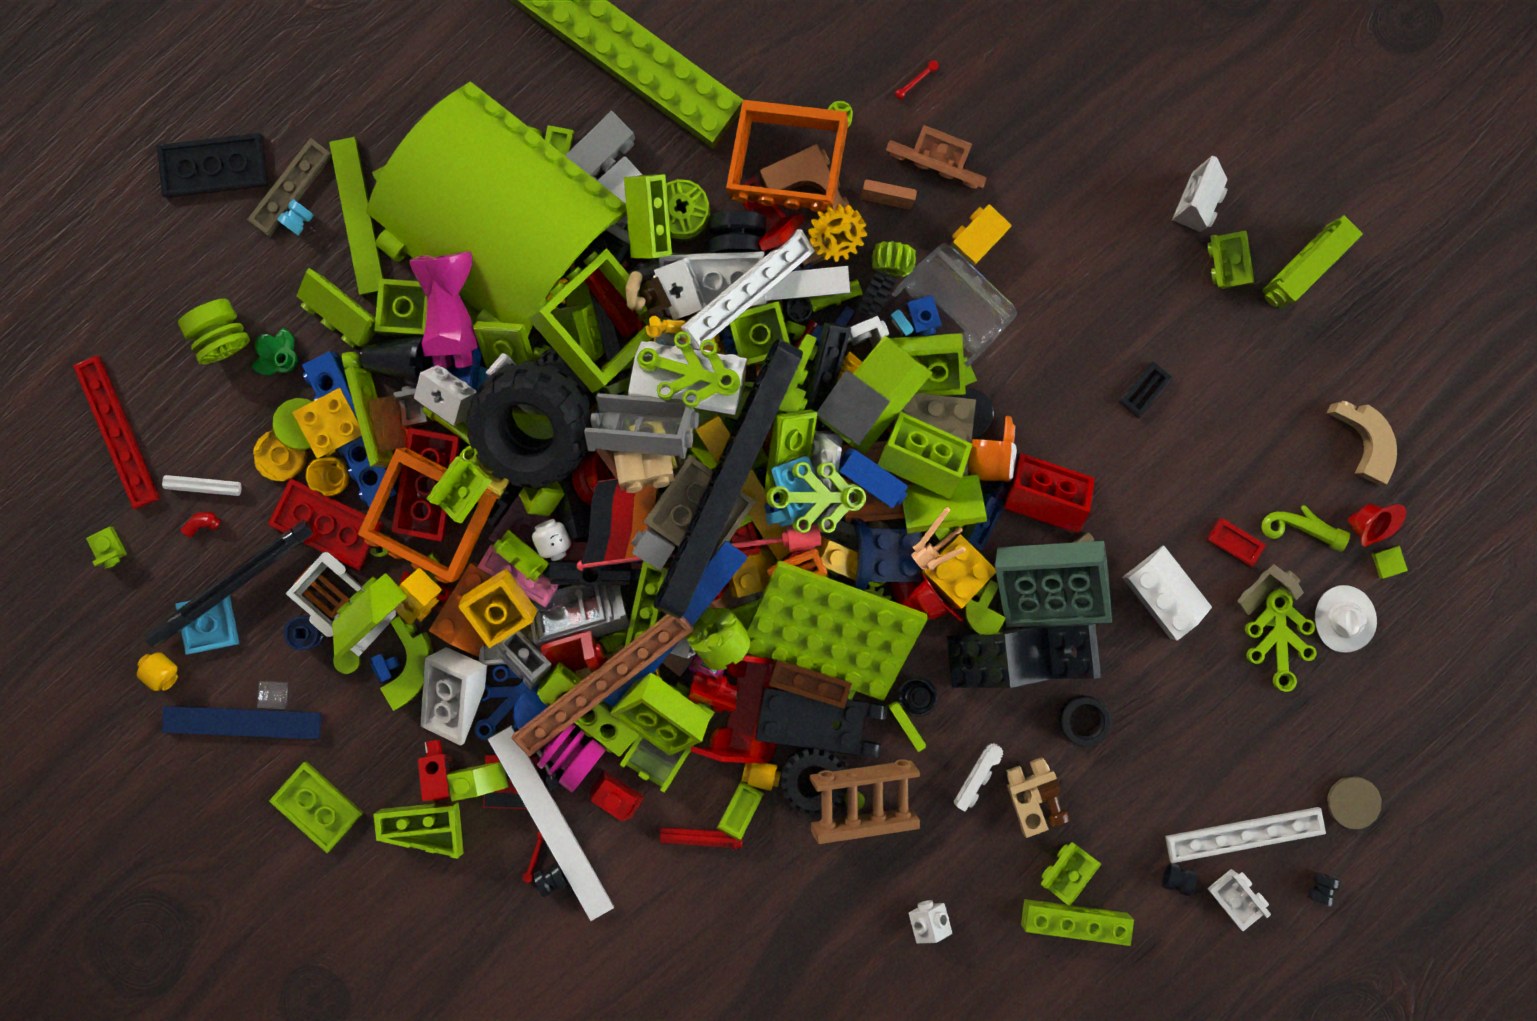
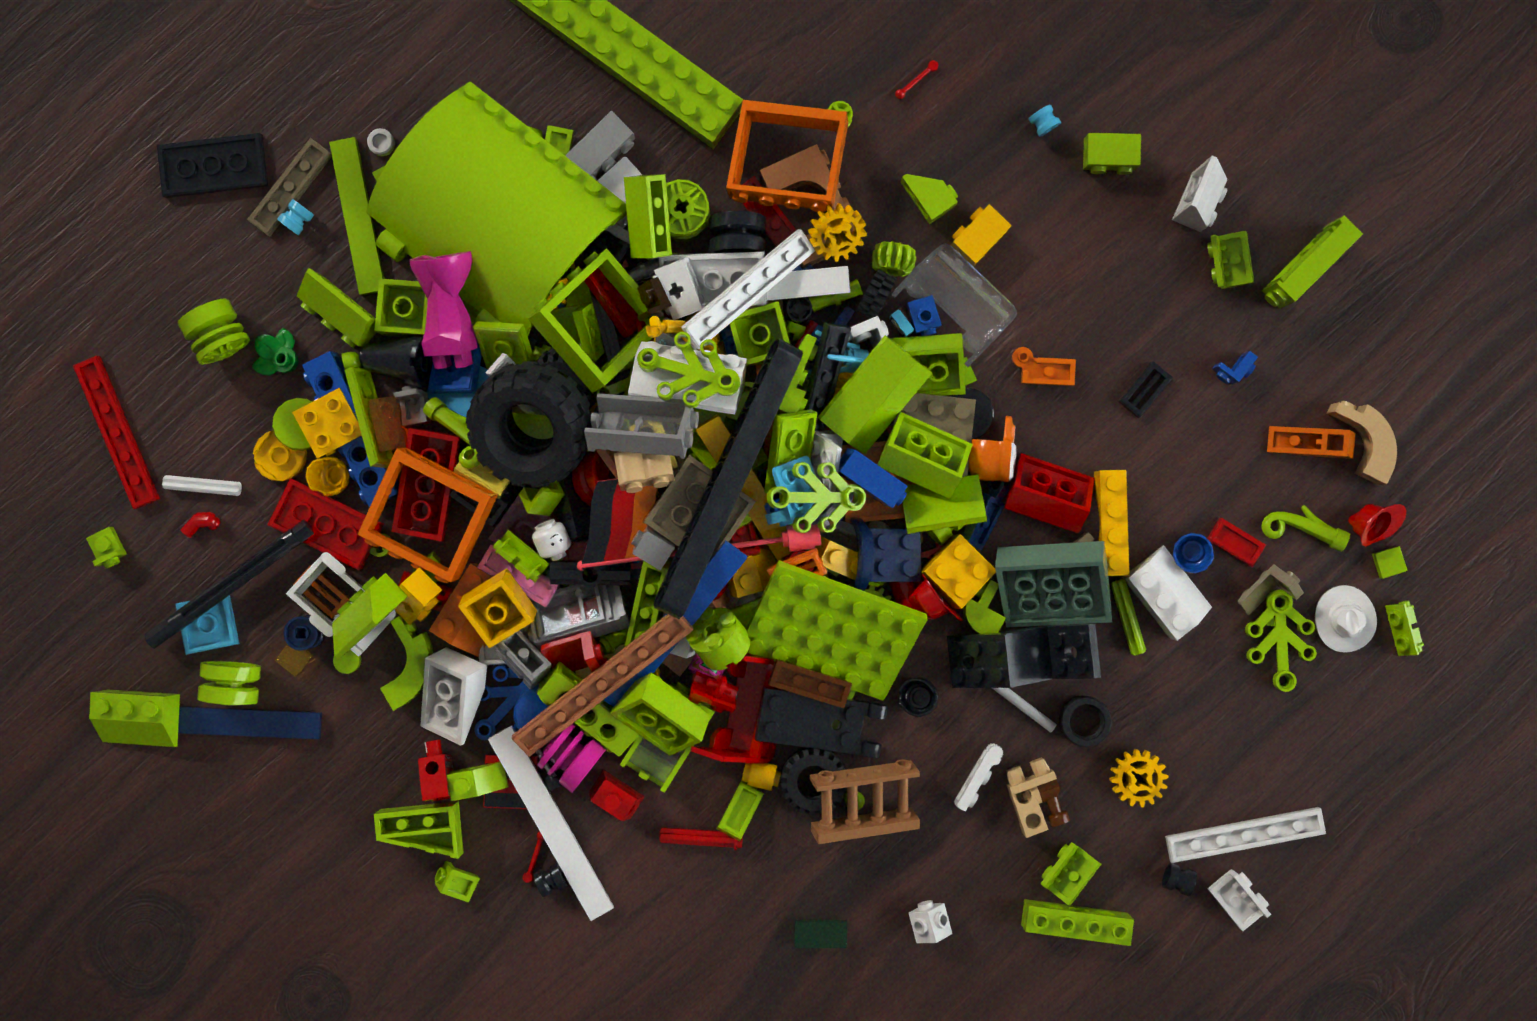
yellow head [137,652,178,691] -> none
clear tile [257,681,288,709] -> none
lime tile [269,761,364,853] -> none
blue tile [369,654,400,683] -> none
white brick [414,365,476,426] -> none
lime bracket [427,456,492,523] -> none
tan arm [625,271,646,312] -> none
red tile [759,212,805,251] -> none
flat silver tile [817,370,890,445] -> none
nougat tile [860,179,917,210] -> none
nougat bracket [886,125,986,189] -> none
lime tile [888,701,926,752] -> none
light nougat plant [911,507,966,571] -> none
black wheel [1307,872,1341,906] -> none
dark tan tile [1327,776,1382,829] -> none
none -> lime slope [89,690,180,747]
none -> lime wheel [197,661,261,705]
none -> clear yellow tile [274,644,313,676]
none -> white tile [367,128,395,156]
none -> lime bracket [435,861,480,902]
none -> clear green tile [795,919,847,948]
none -> medium azure plant [807,330,869,375]
none -> lime slope [900,174,958,224]
none -> white bar [992,688,1057,733]
none -> orange hinge [1012,347,1076,386]
none -> medium azure wheel [1028,104,1061,137]
none -> lime brick [1083,133,1141,175]
none -> yellow arch [1094,470,1129,576]
none -> yellow gear [1109,749,1169,807]
none -> lime axle [1111,579,1146,655]
none -> blue hair [1173,533,1214,574]
none -> blue bracket [1212,351,1258,384]
none -> orange slope [1267,426,1356,459]
none -> lime hinge [1385,600,1424,656]

